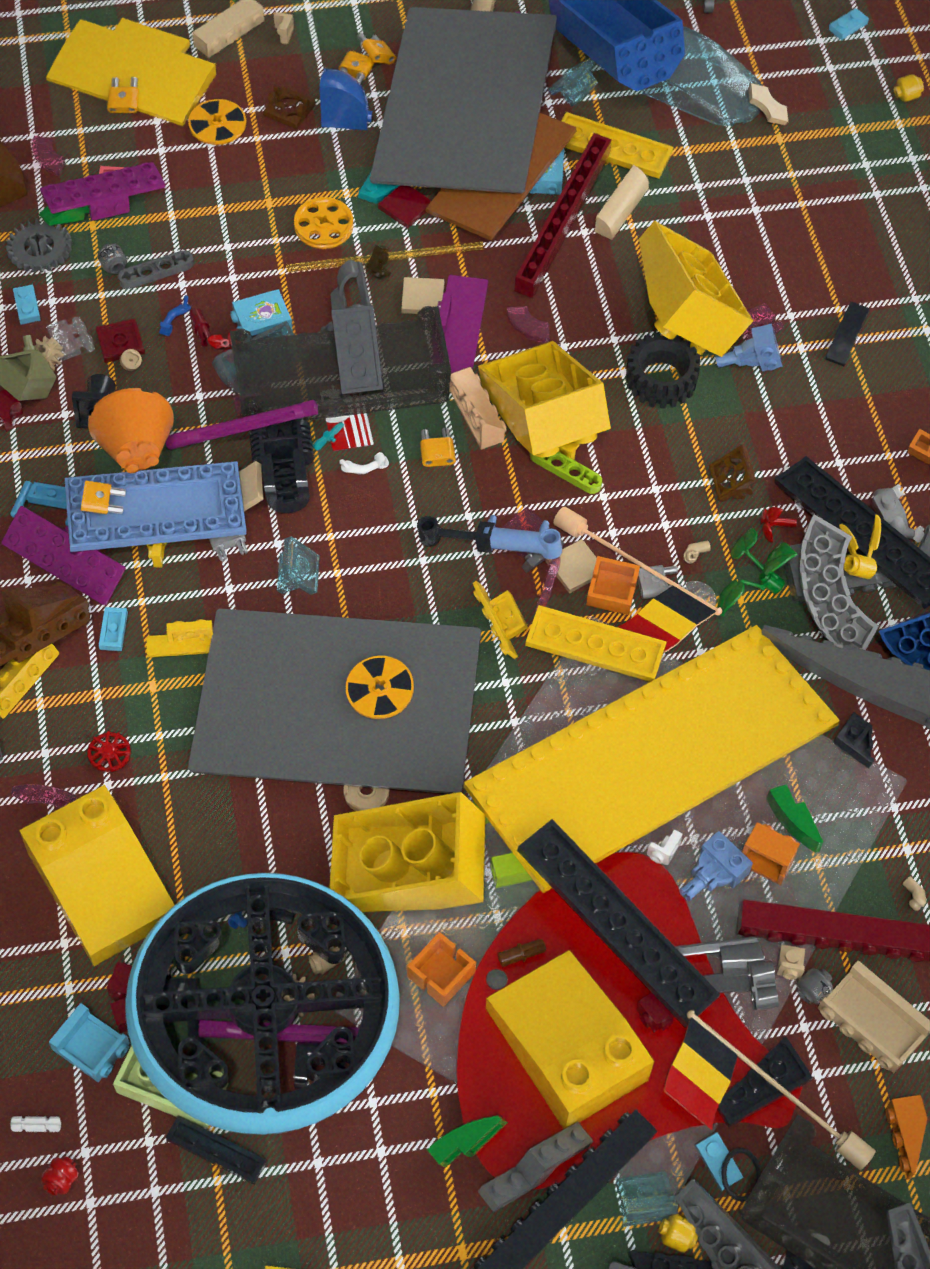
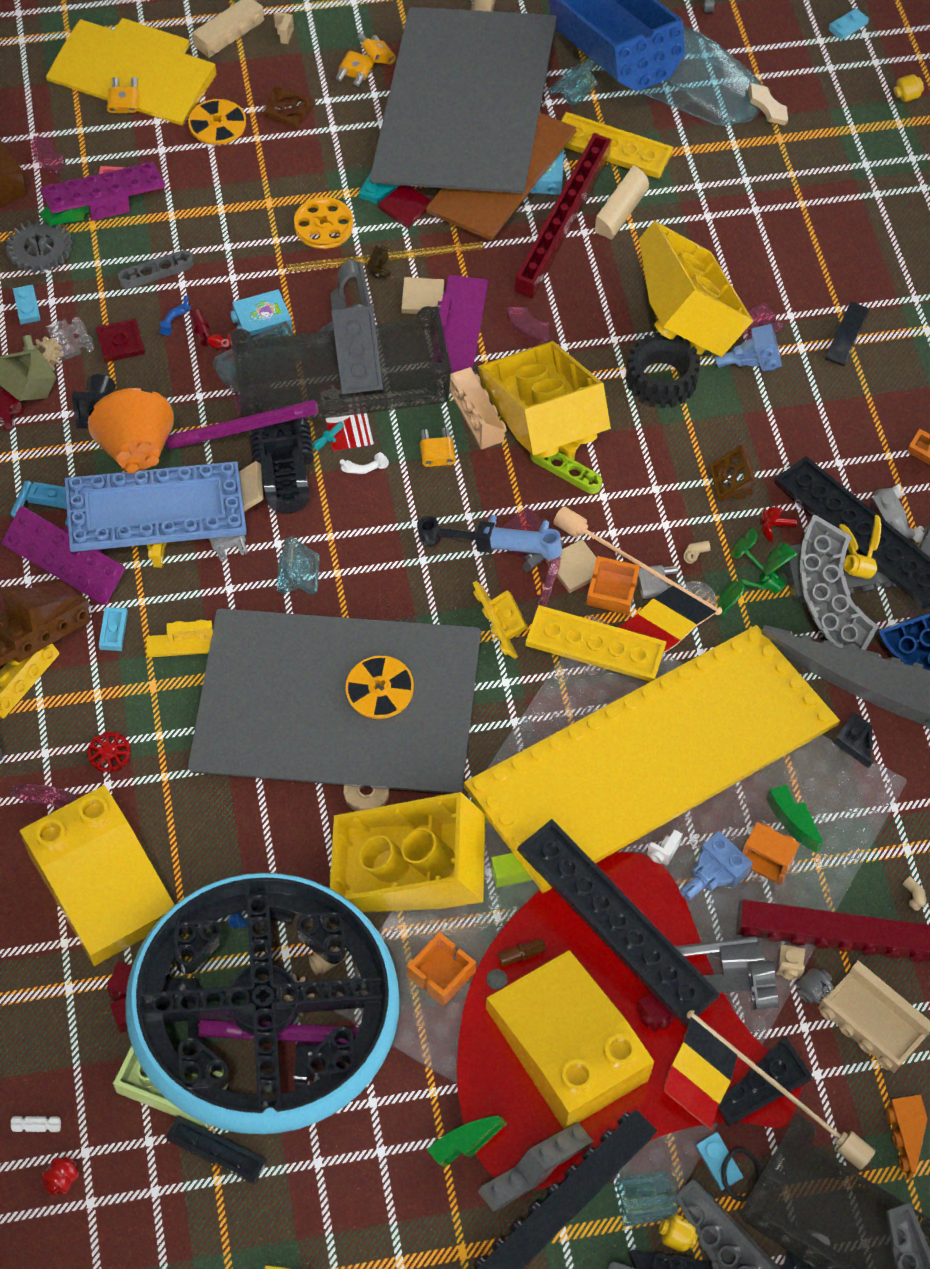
medium azure panel [49,1003,130,1083] -> none
light orange piece [81,480,126,515] -> none
dark grey head [97,243,127,274] -> none
tan tile [120,349,142,371] -> none
blue brick [320,68,372,130] -> none

